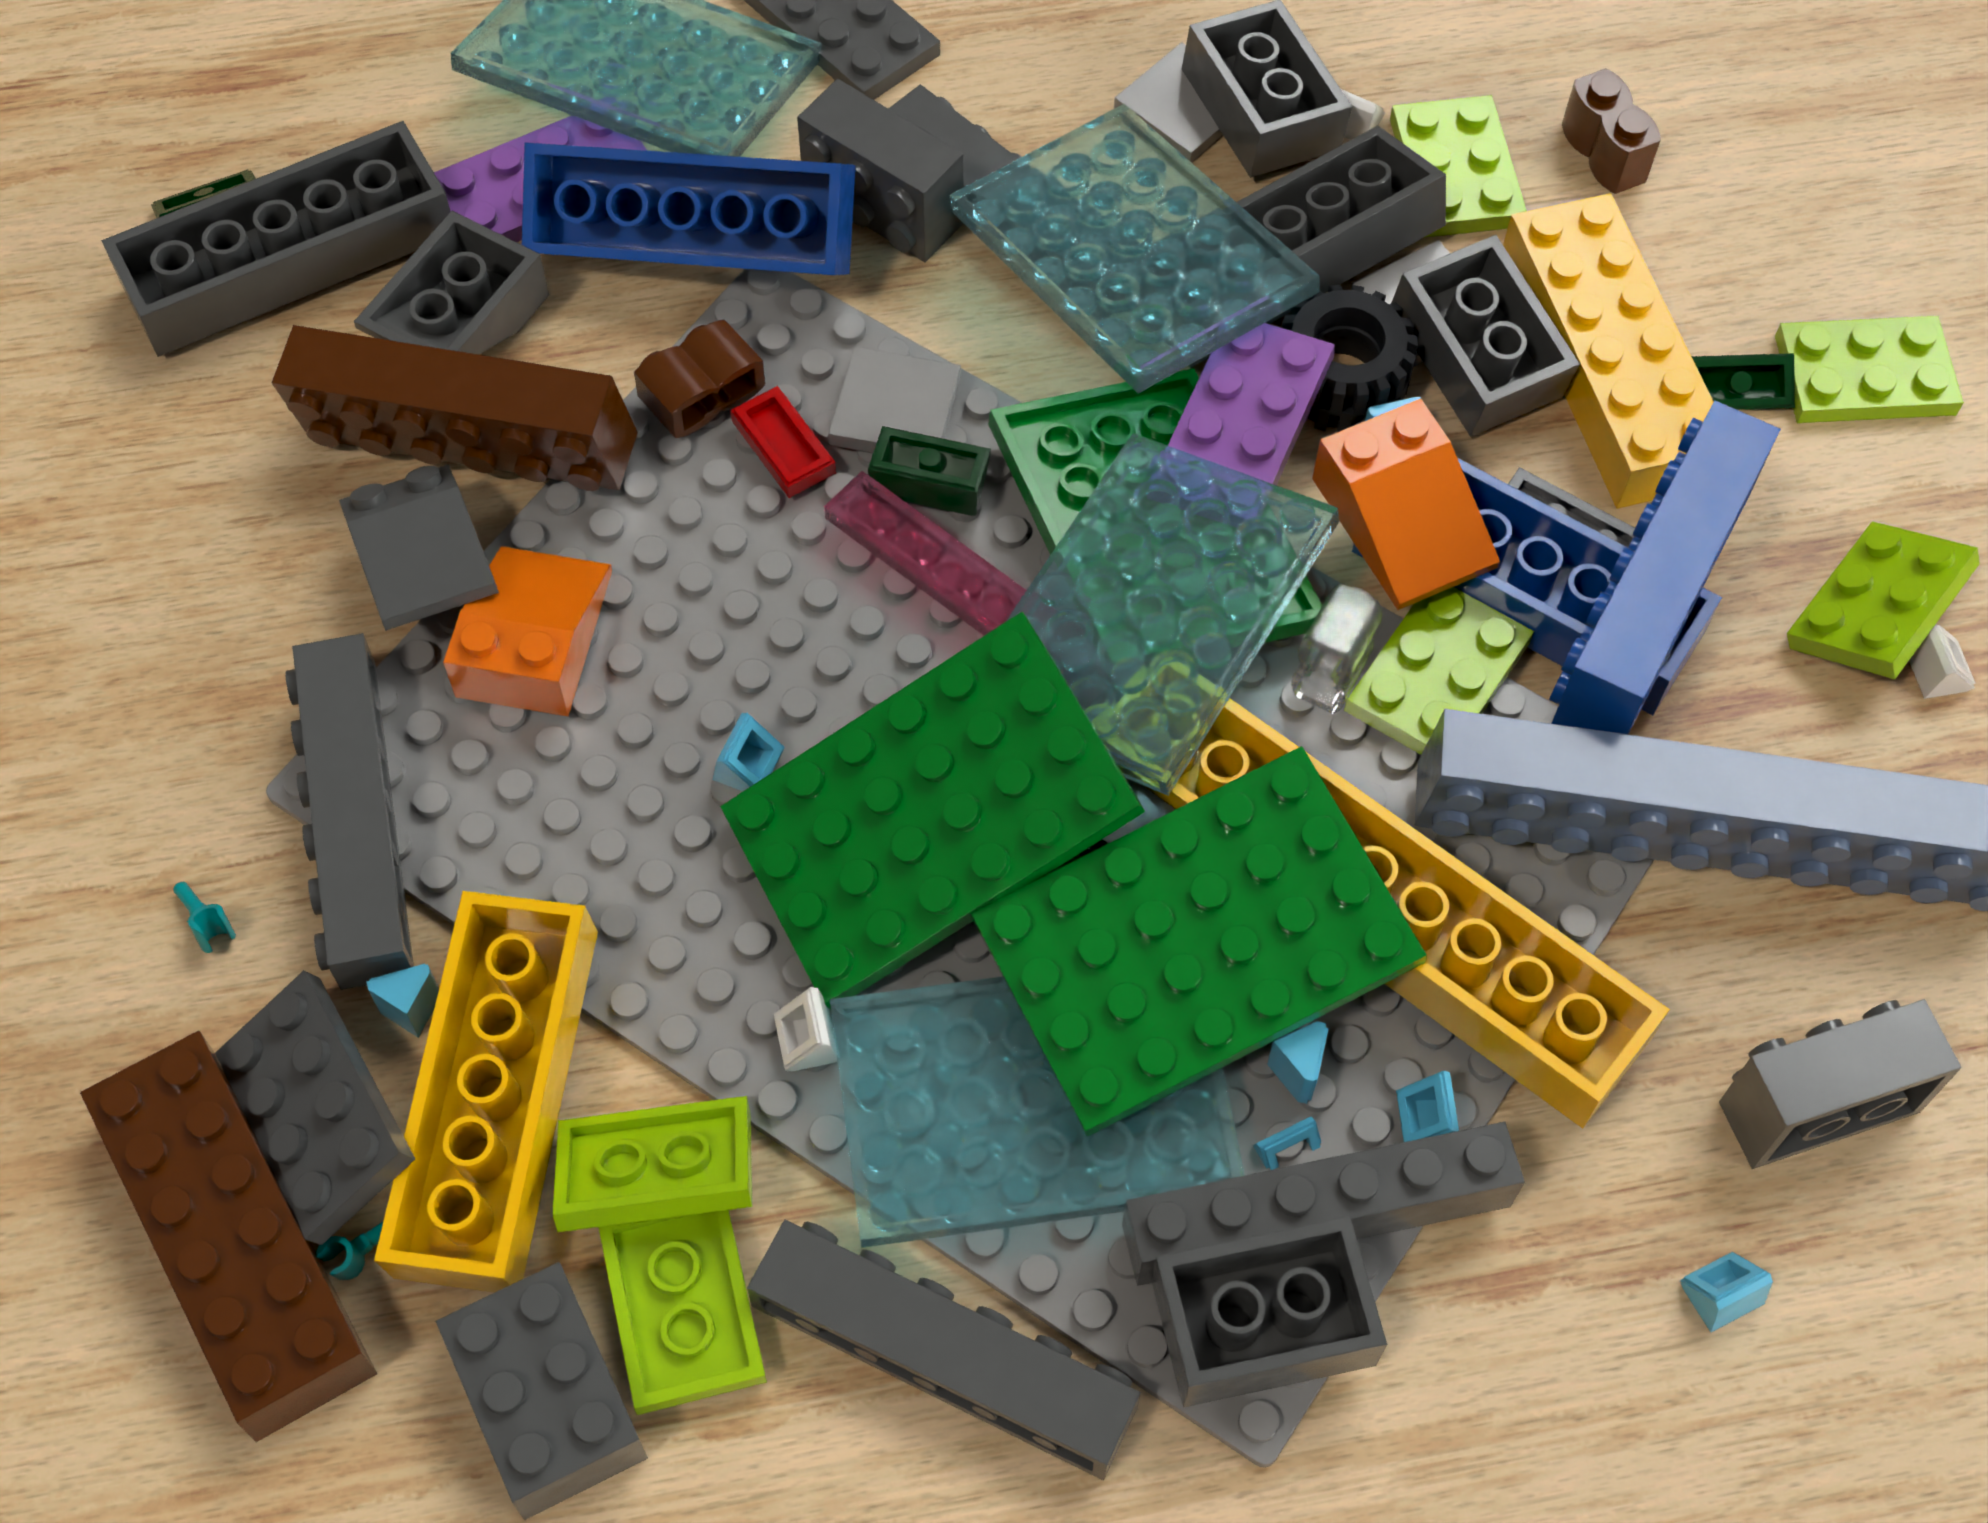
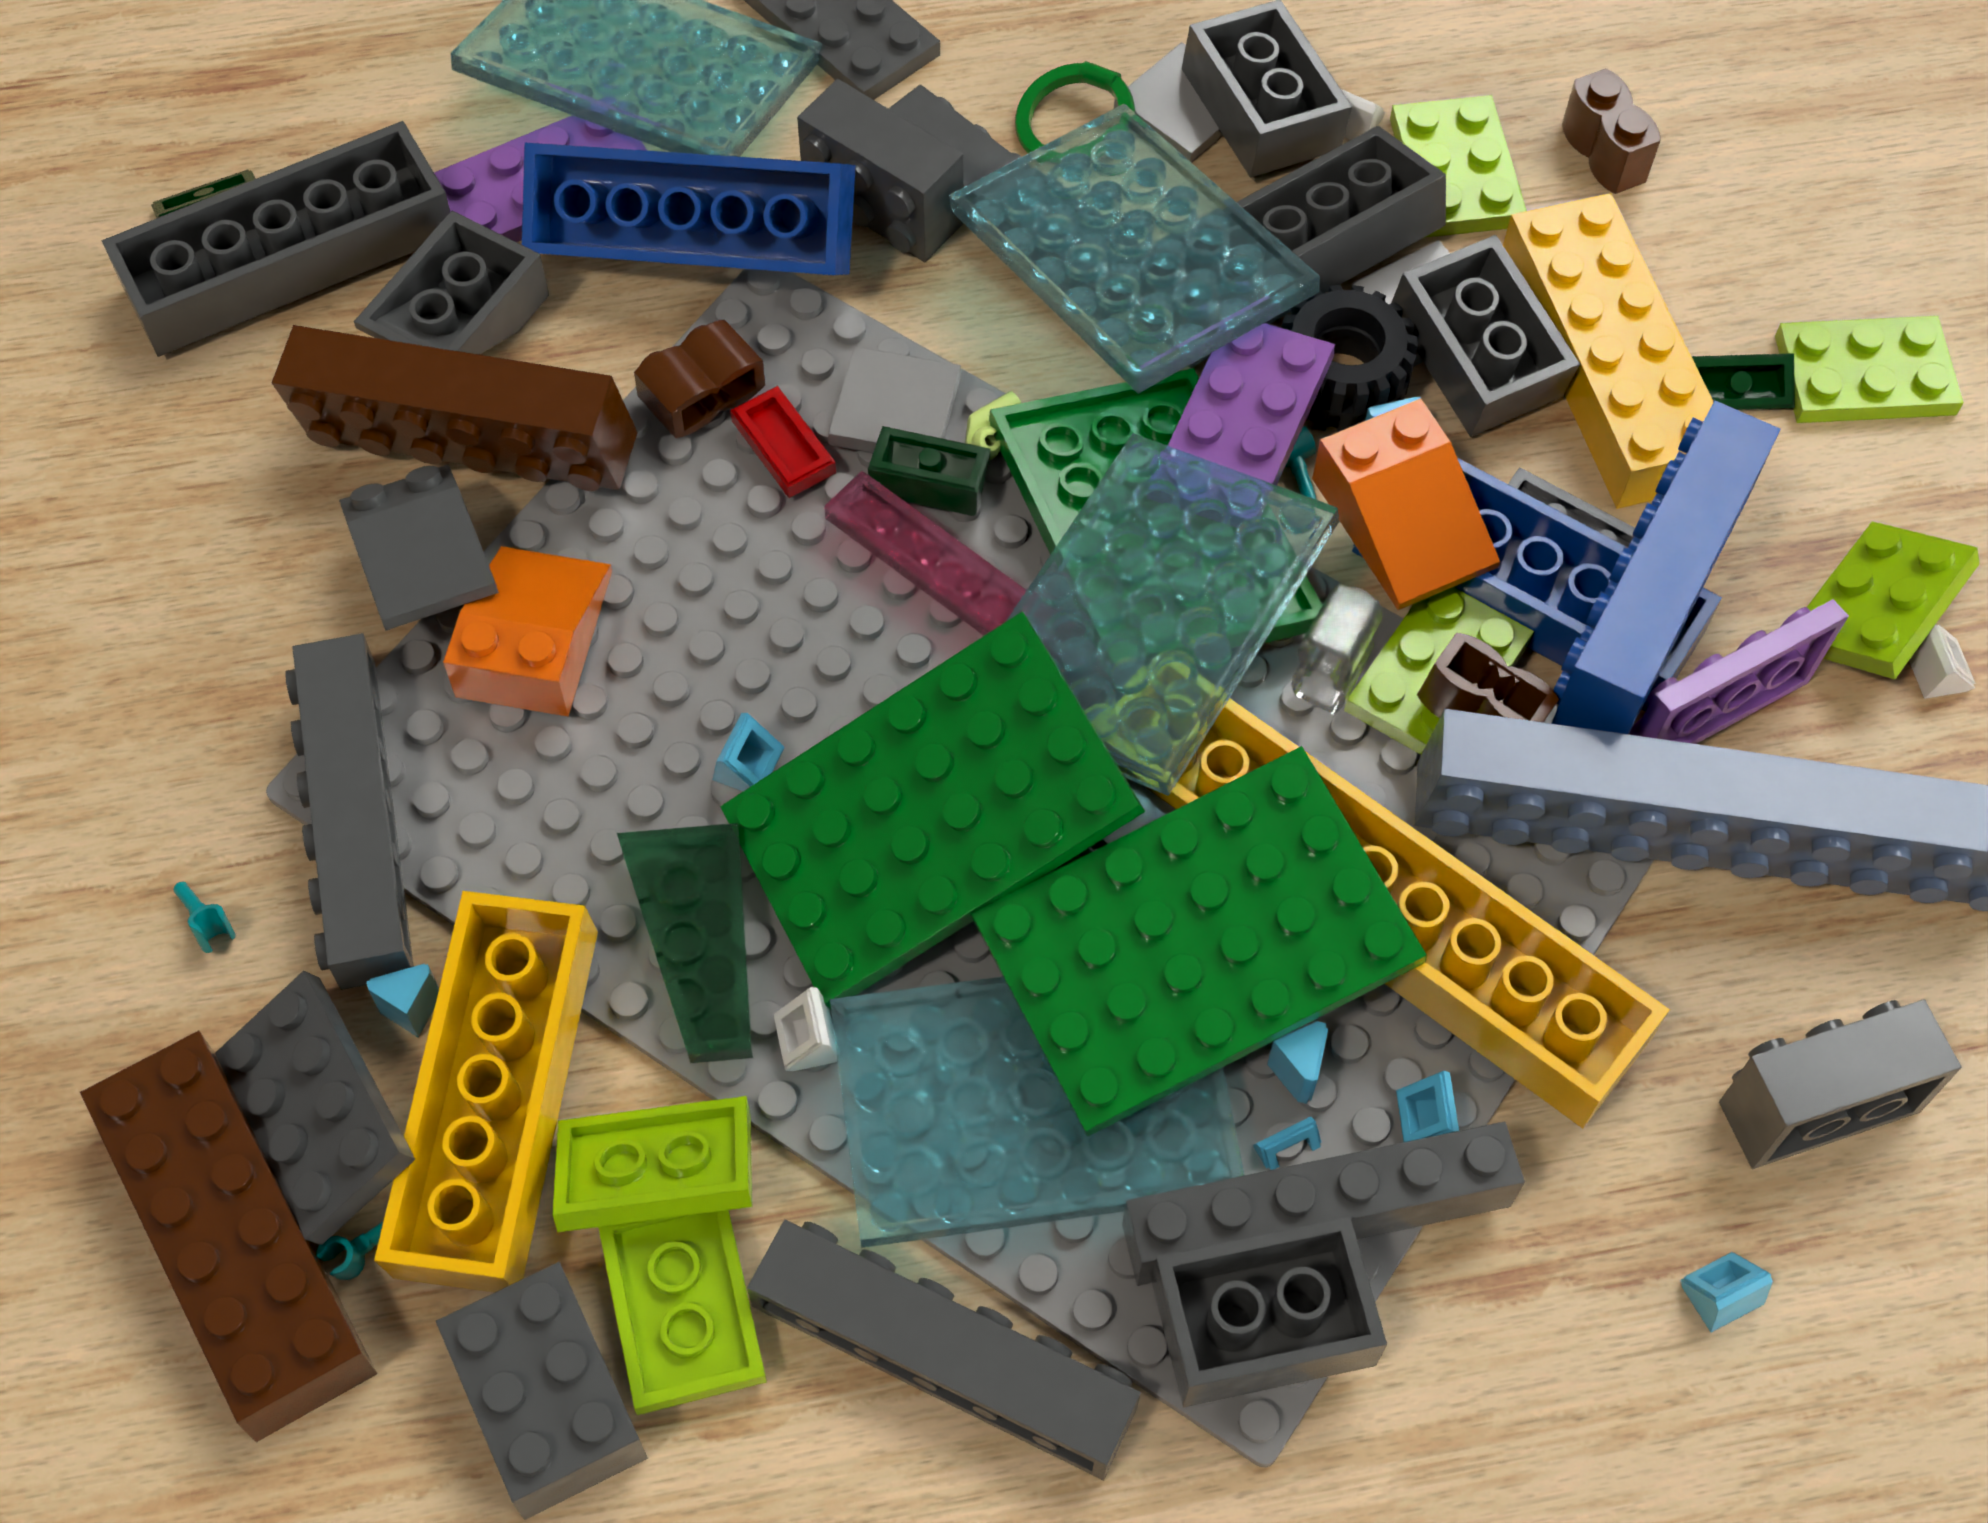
none -> clear green wing [617,823,753,1064]
none -> yellowish green arm [965,391,1021,460]
none -> green piece [1015,61,1135,169]
none -> teal hand [1285,426,1317,505]
none -> reddish brown brick [1417,633,1559,722]
none -> medium lavender plate [1629,599,1849,744]

